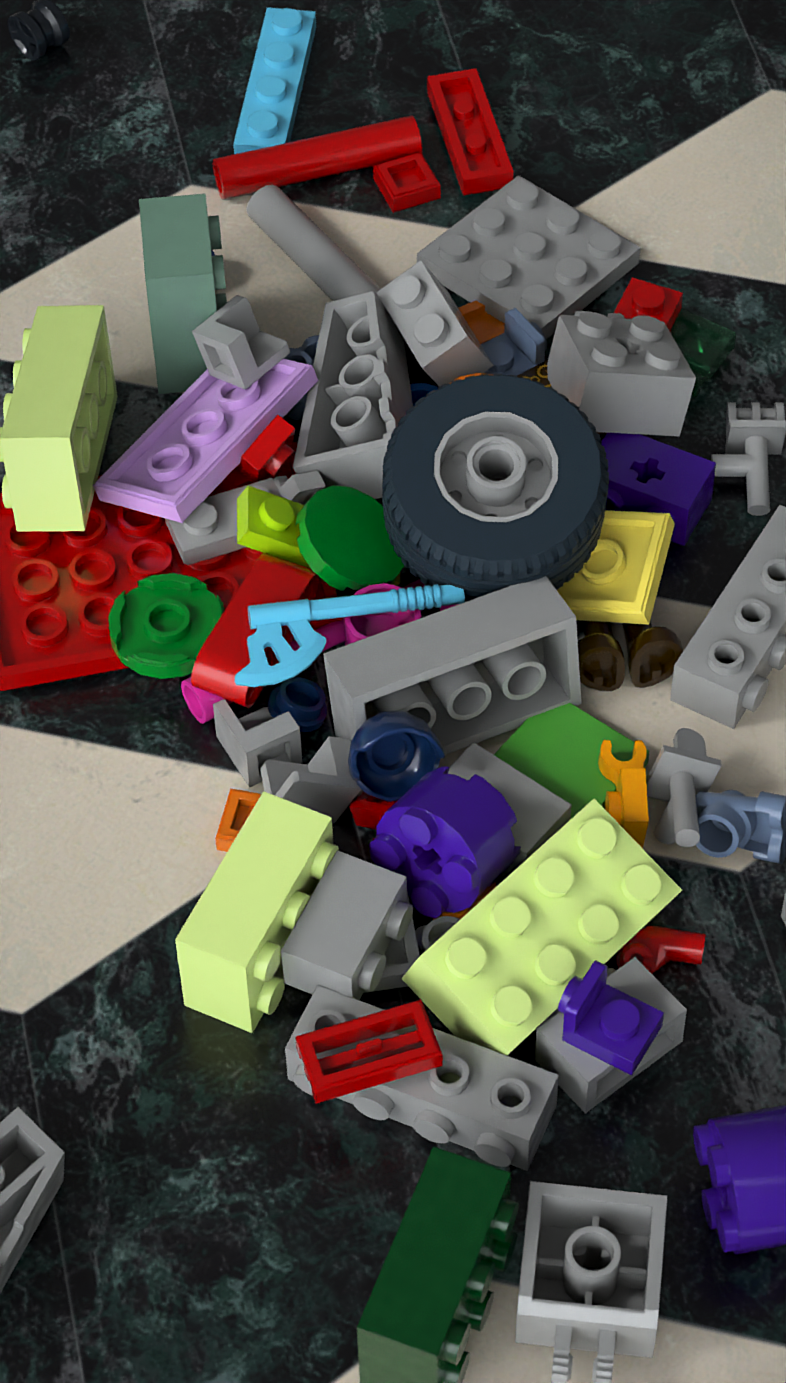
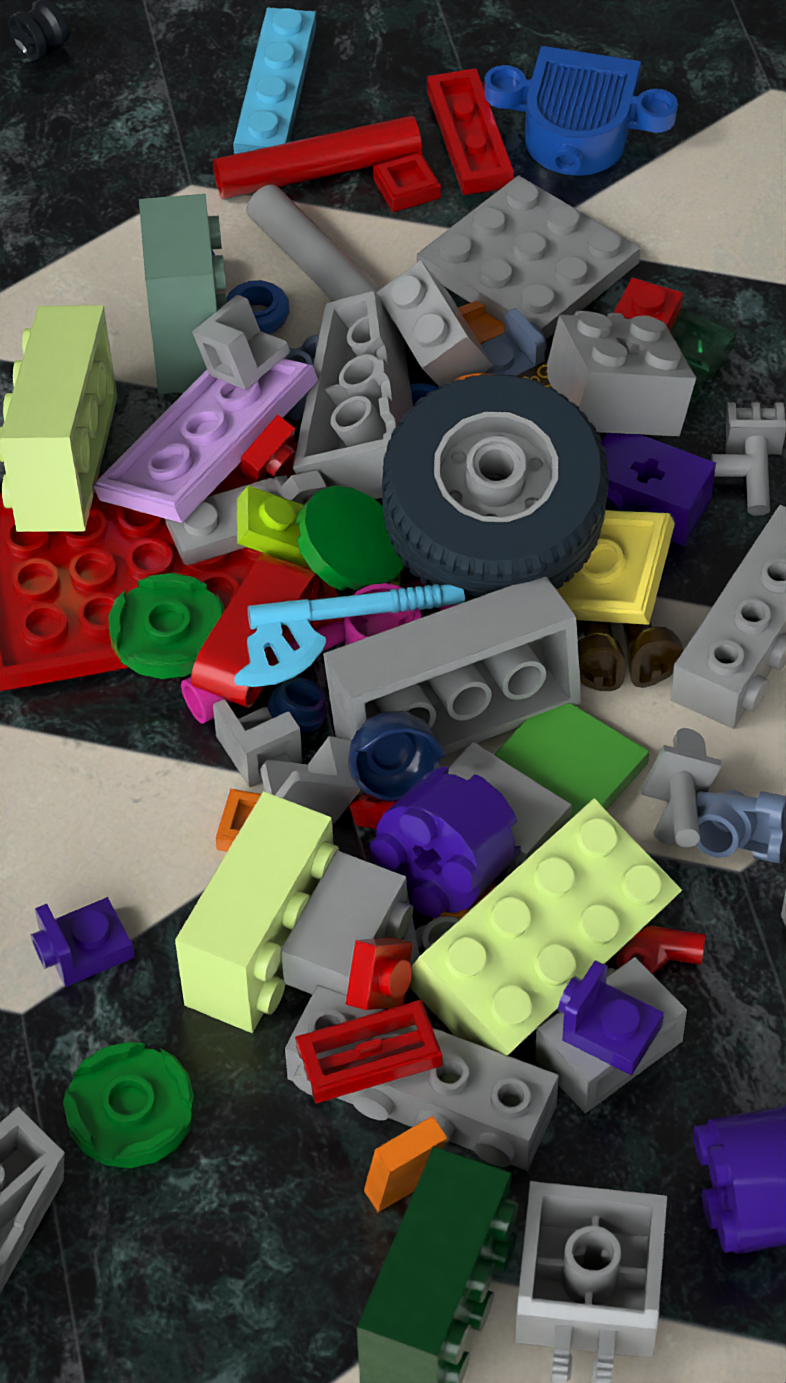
light orange plate [598,740,649,848] -> none
none -> dark purple bracket [31,897,135,987]
none -> green tile [63,1042,195,1168]
none -> blue piece [227,280,290,334]
none -> red plate [345,937,413,1011]
none -> orange tile [364,1116,447,1212]
none -> blue piece [484,46,678,176]

